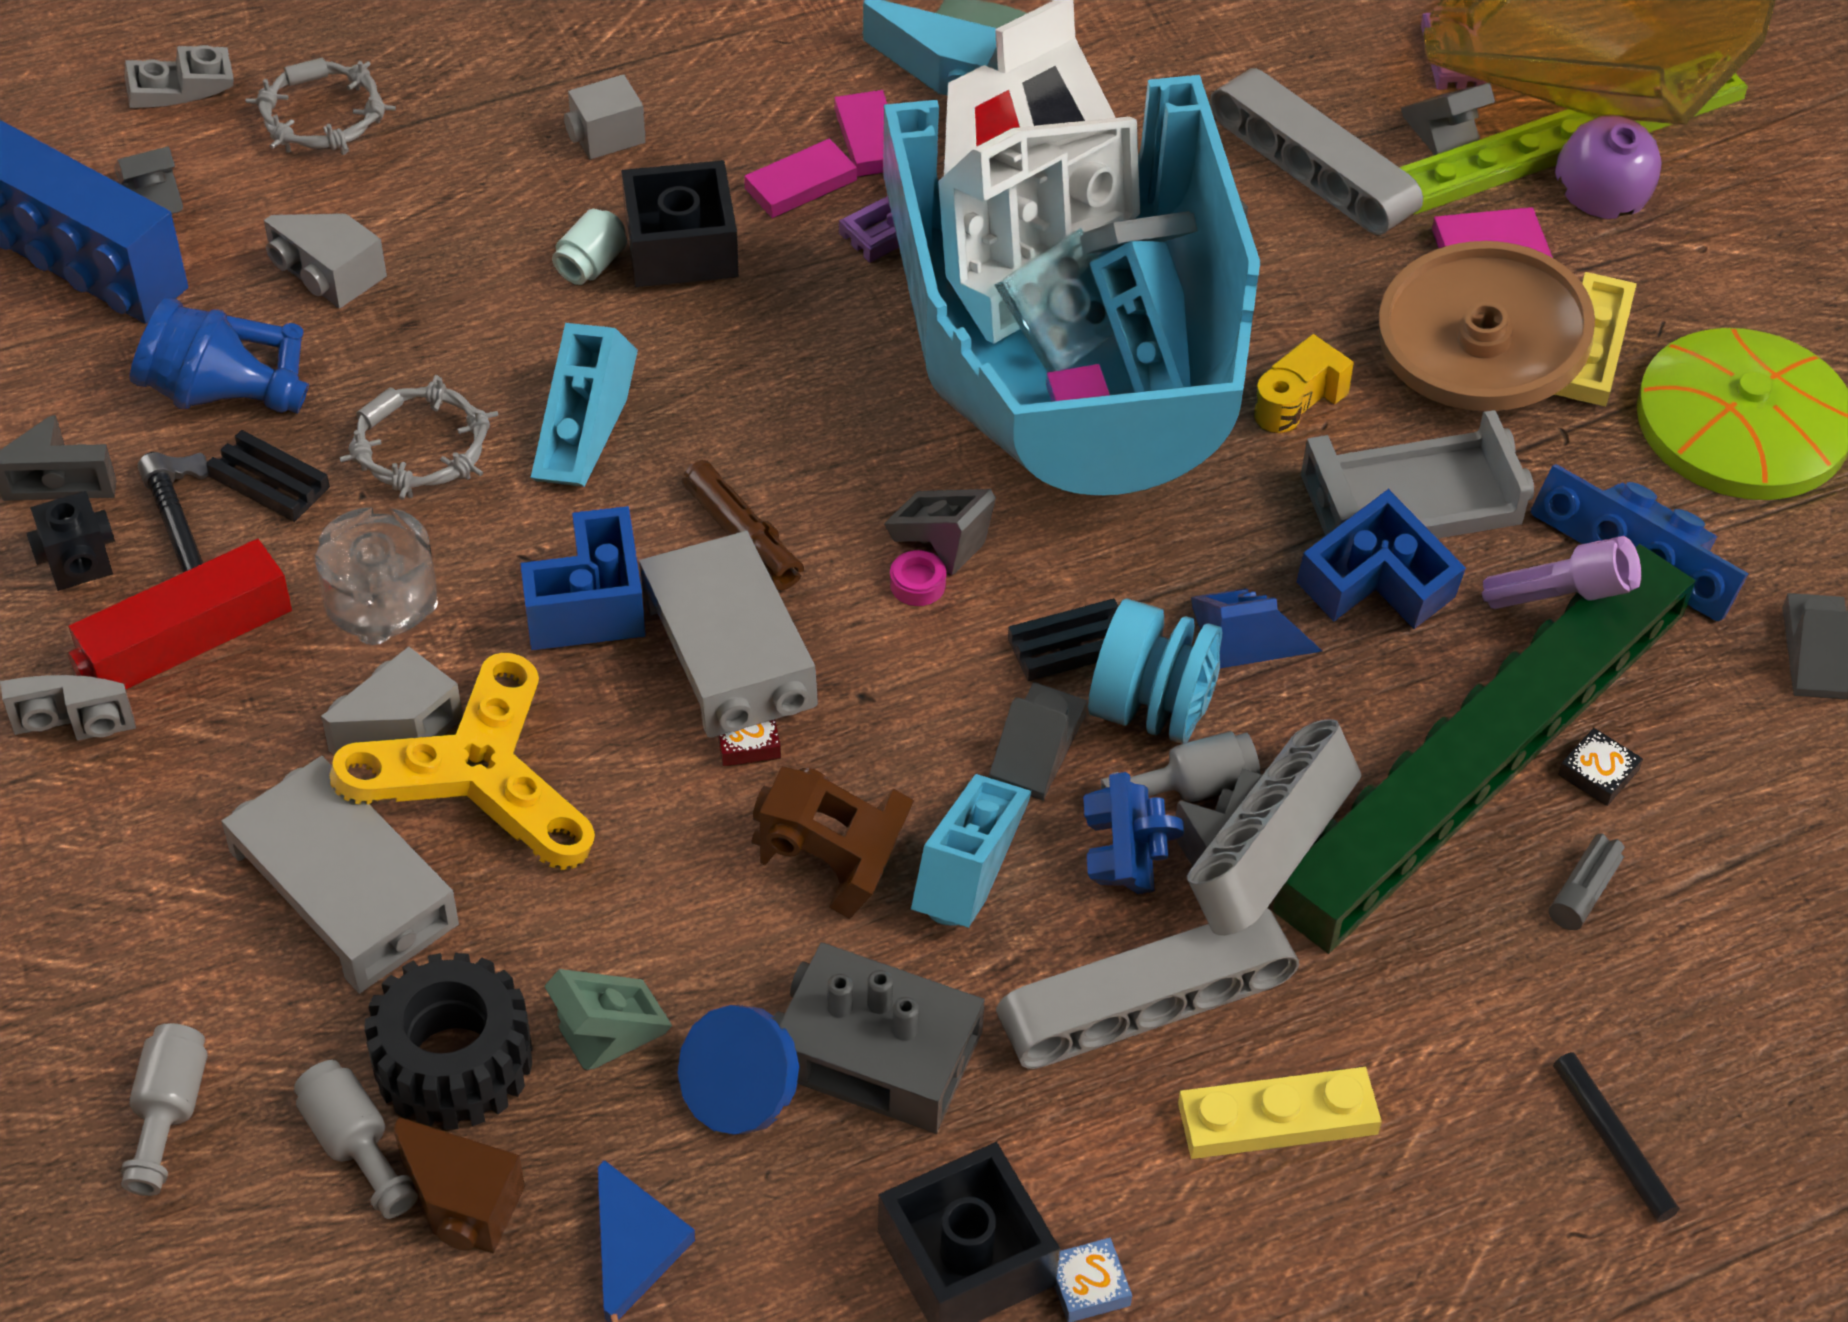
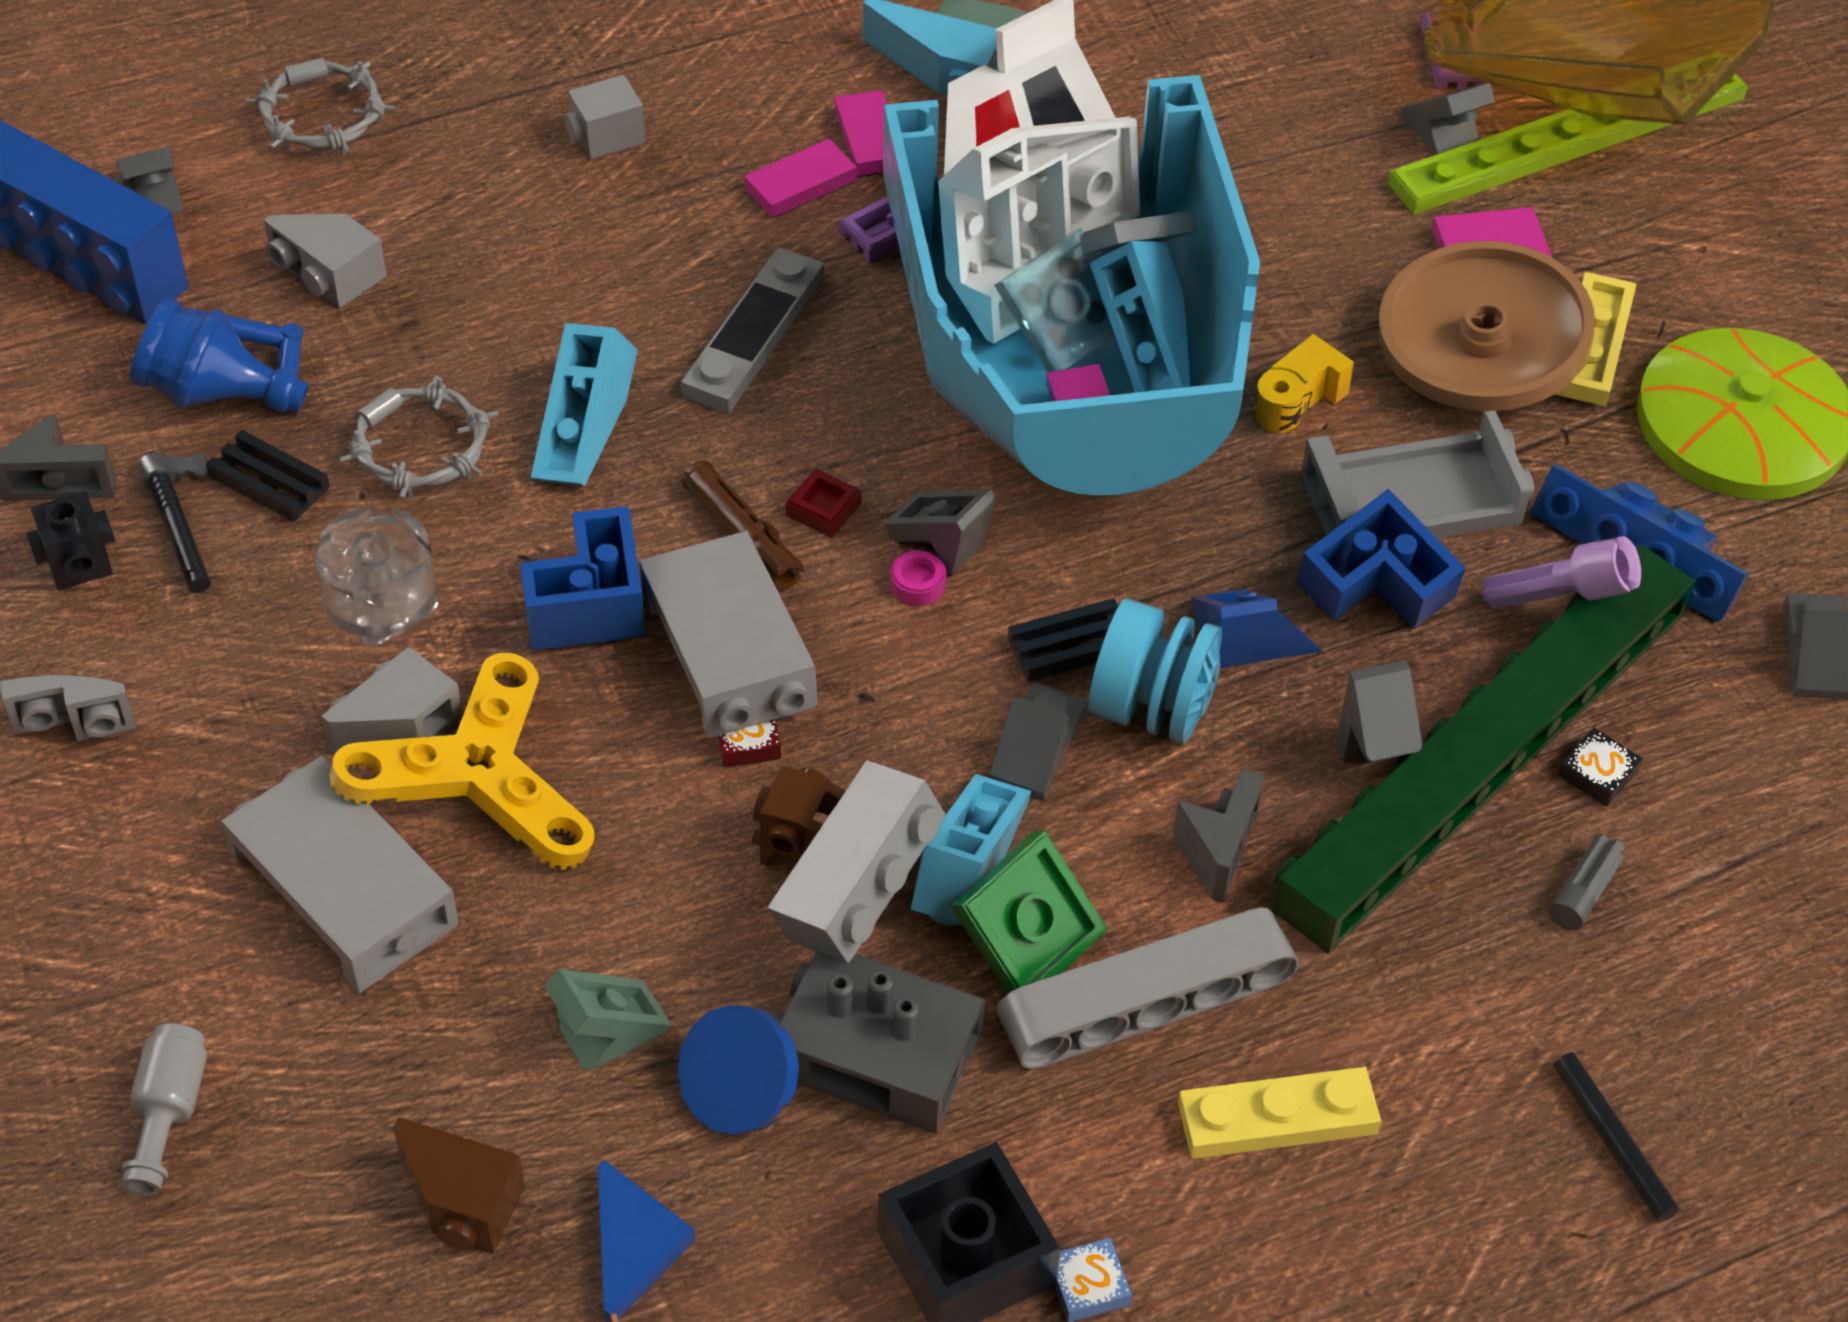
red brick [67,538,292,689] -> none
light grey slope [124,45,234,108] -> none
light grey piece [294,1060,418,1219] -> none
black tyre [365,952,533,1130] -> none
light aqua brick [552,209,627,285] -> none
black brick [621,160,739,287] -> none
blue hips [1083,772,1184,894] -> none
light grey piece [1101,731,1260,803] -> none
light grey beam [1187,719,1362,935] -> none
light grey beam [1210,68,1423,235] -> none
medium lavender cylinder [1555,115,1662,219] -> none
none -> light grey plate [681,247,824,414]
none -> light grey brick [767,760,946,964]
none -> dark red tile [785,468,862,538]
none -> green tile [951,831,1108,994]
none -> dark grey slope [1335,660,1422,762]

